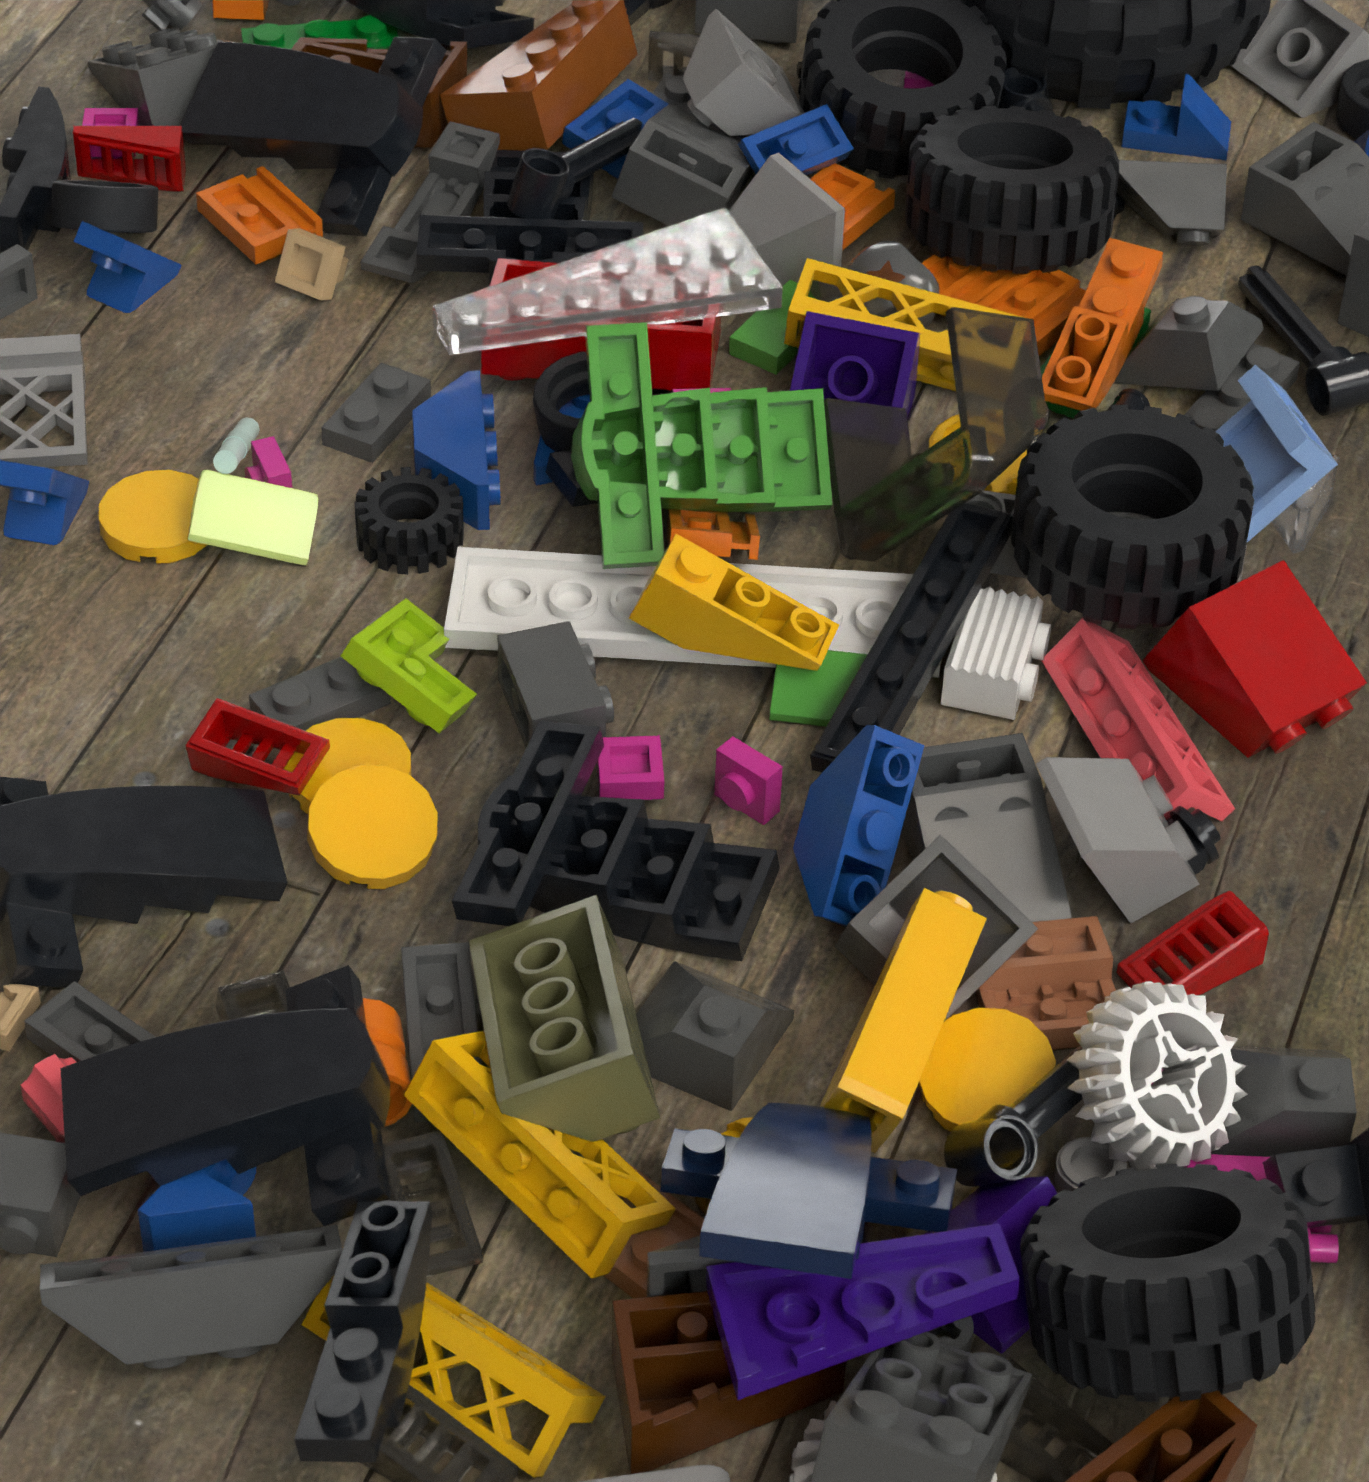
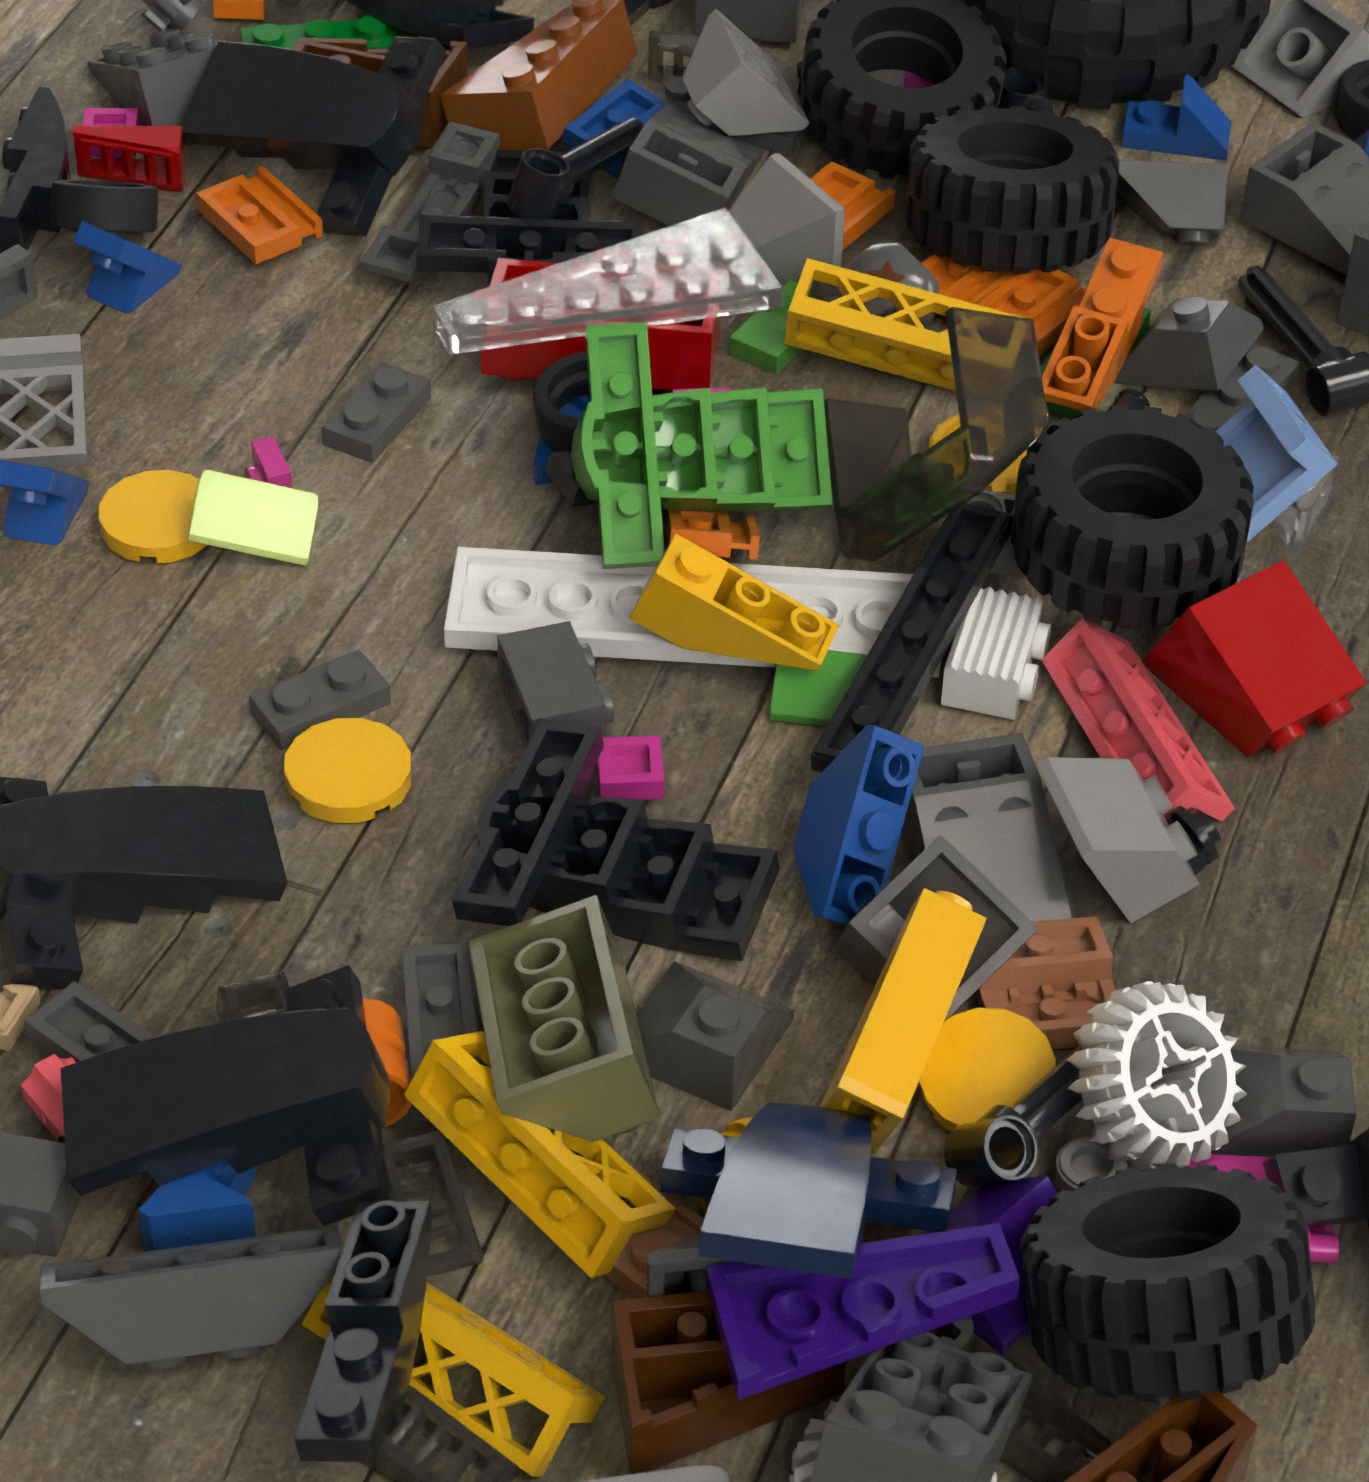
red slope [185,698,330,796] -> none
light aqua piece [213,417,259,474] -> none
tan tile [275,228,349,300] -> none
yellow tile [307,764,438,889] -> none
lime plate [340,598,477,734] -> none
black tyre [354,467,464,574] -> none
blue slope [412,370,501,530] -> none
dark pink plate [714,736,783,825] -> none
blue slope [738,104,854,176] -> none
dark purple slope [790,311,920,448] -> none
red slope [1116,890,1269,995] -> none

